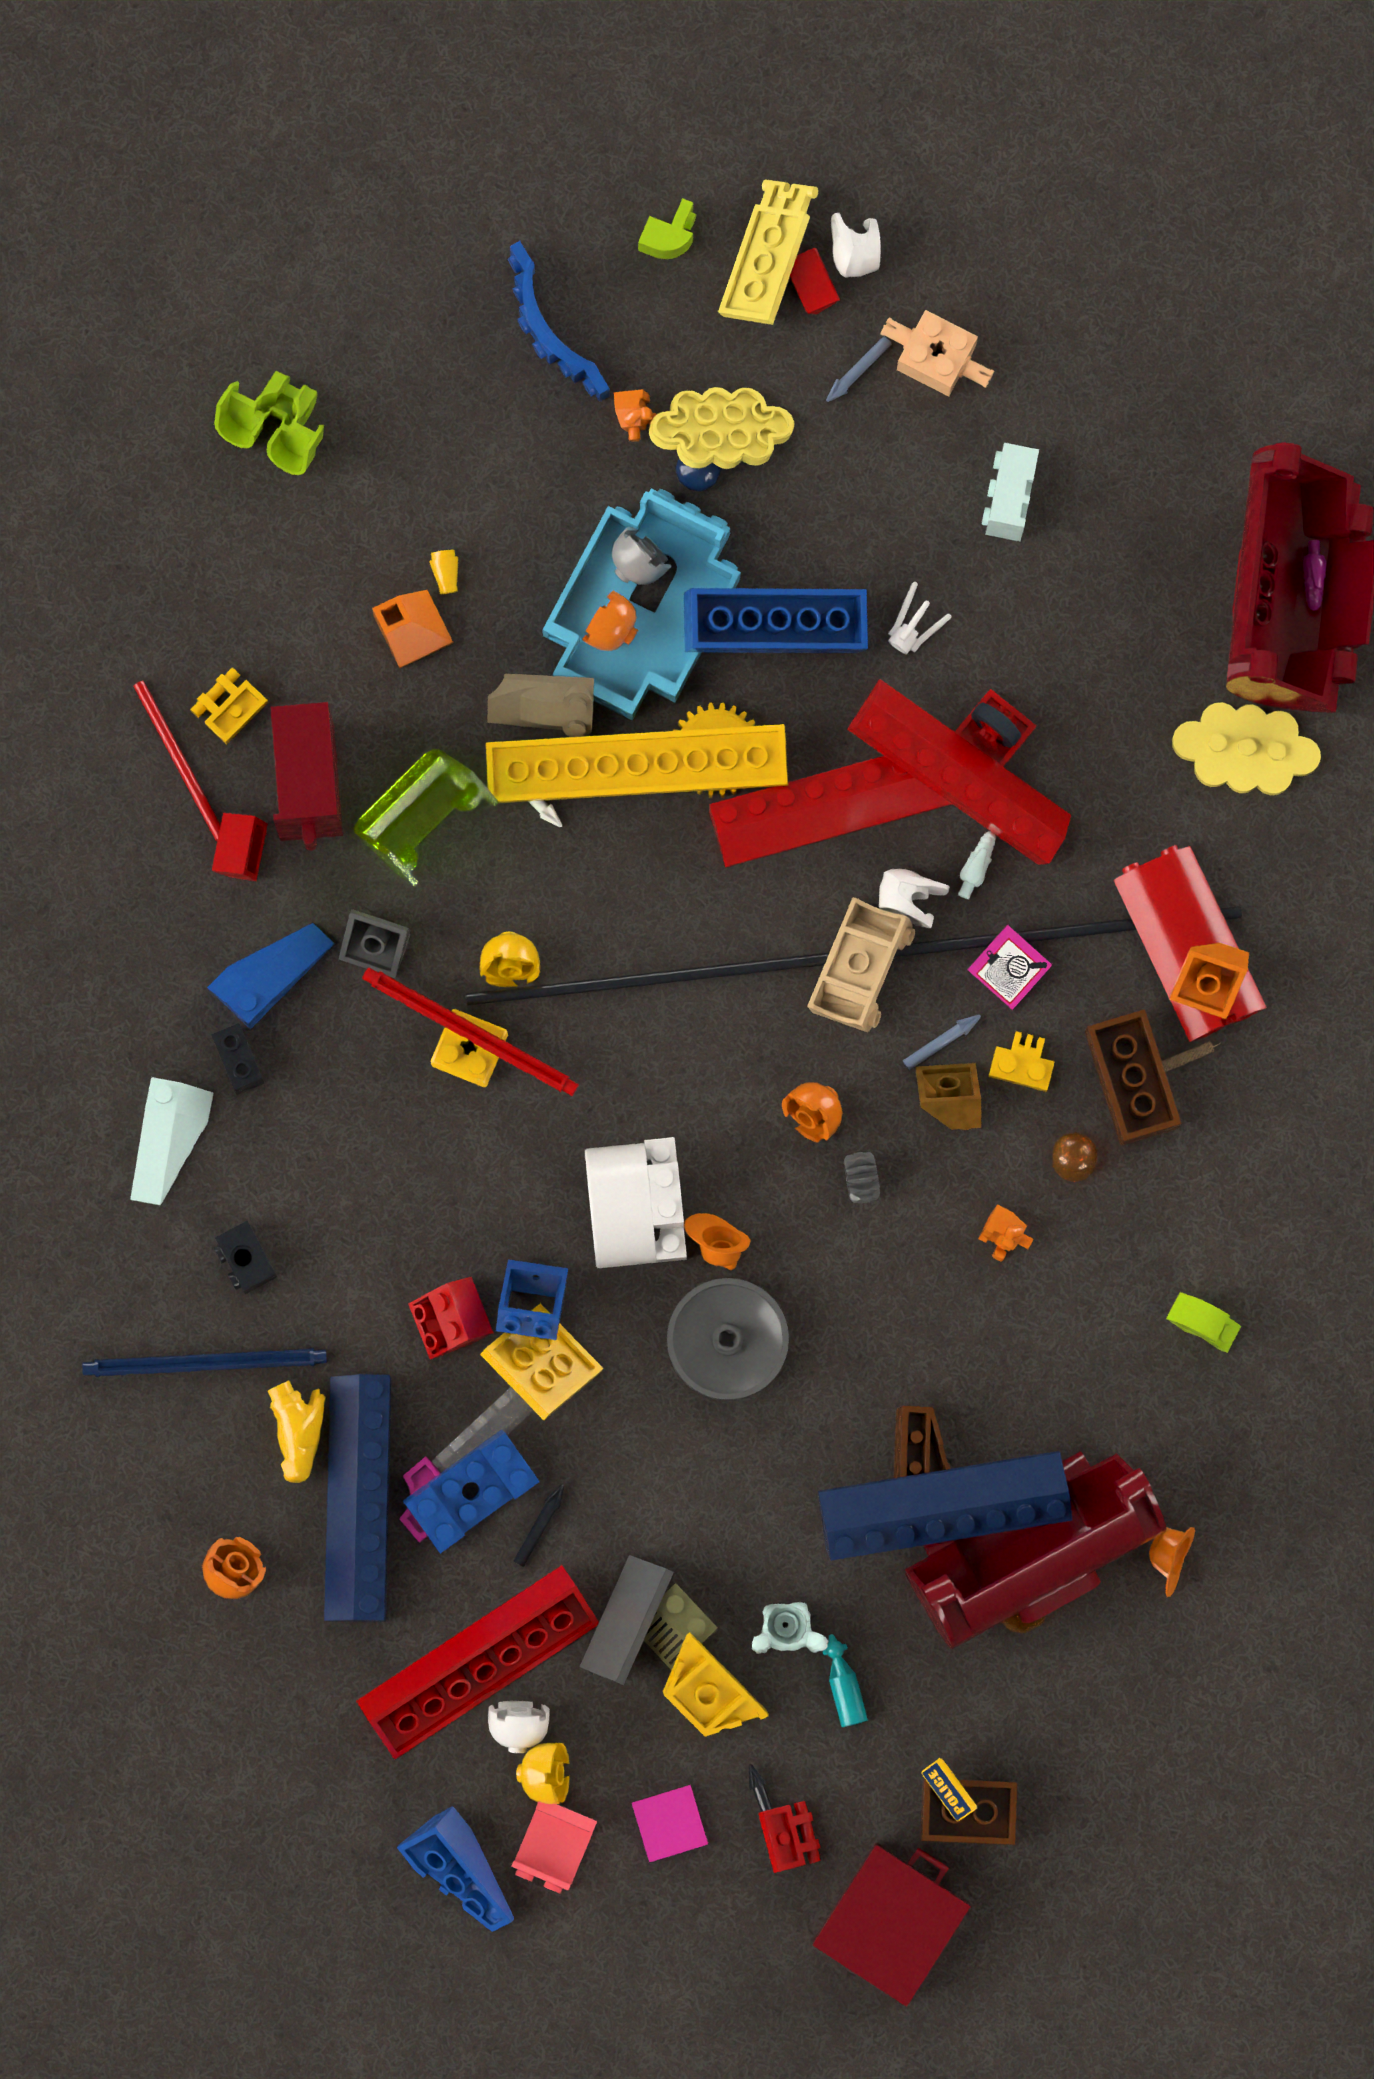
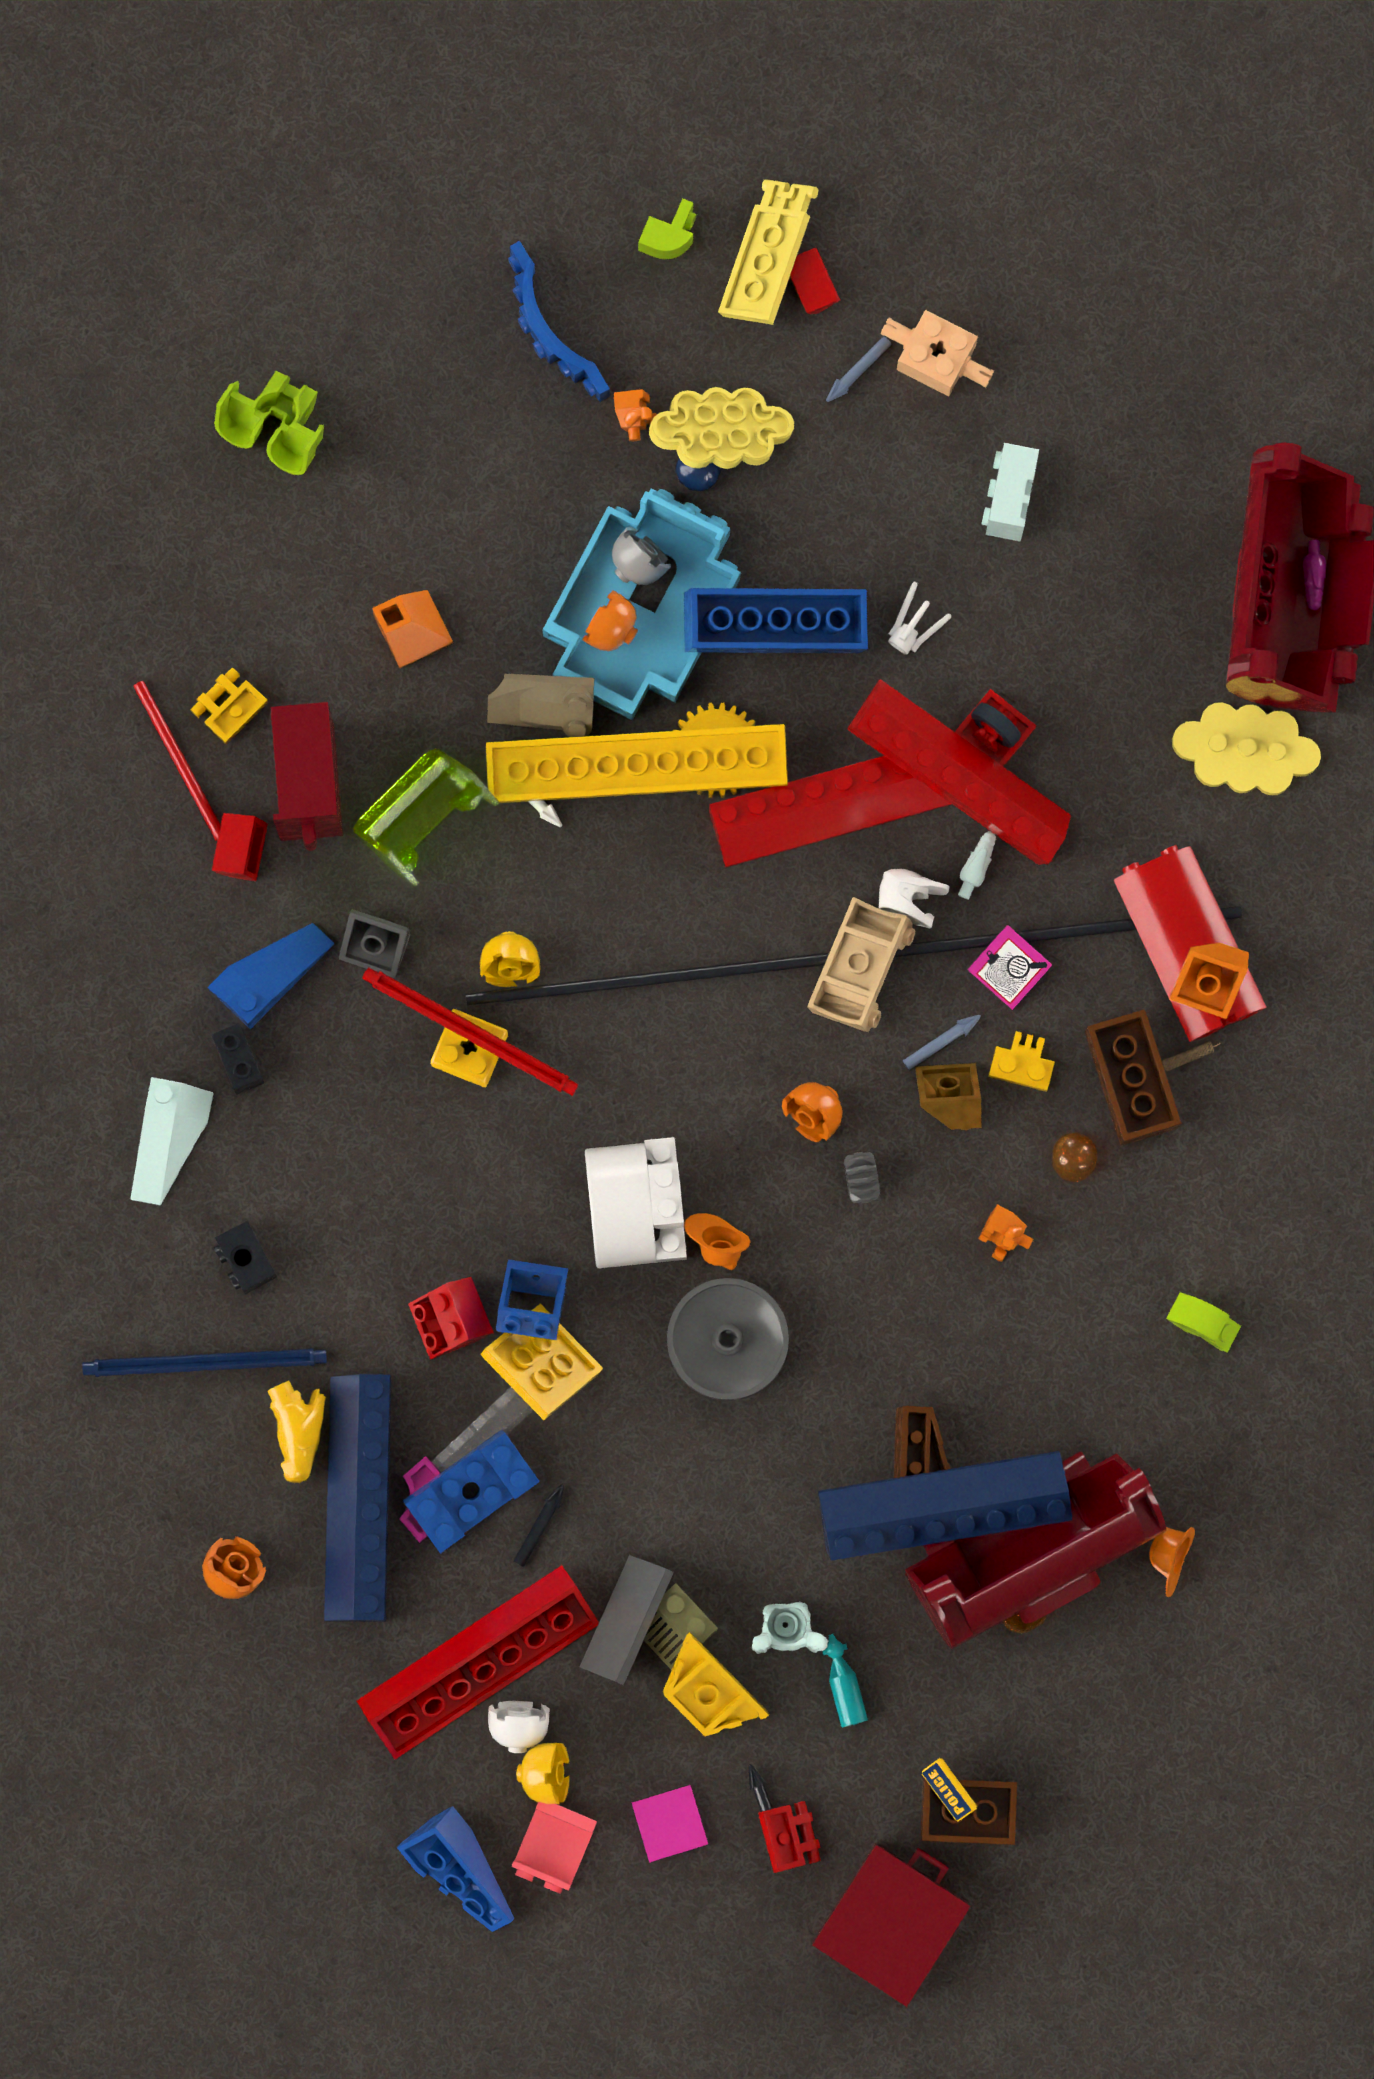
yellow cone [429,550,458,594] -> none
white helmet [831,213,881,278] -> none

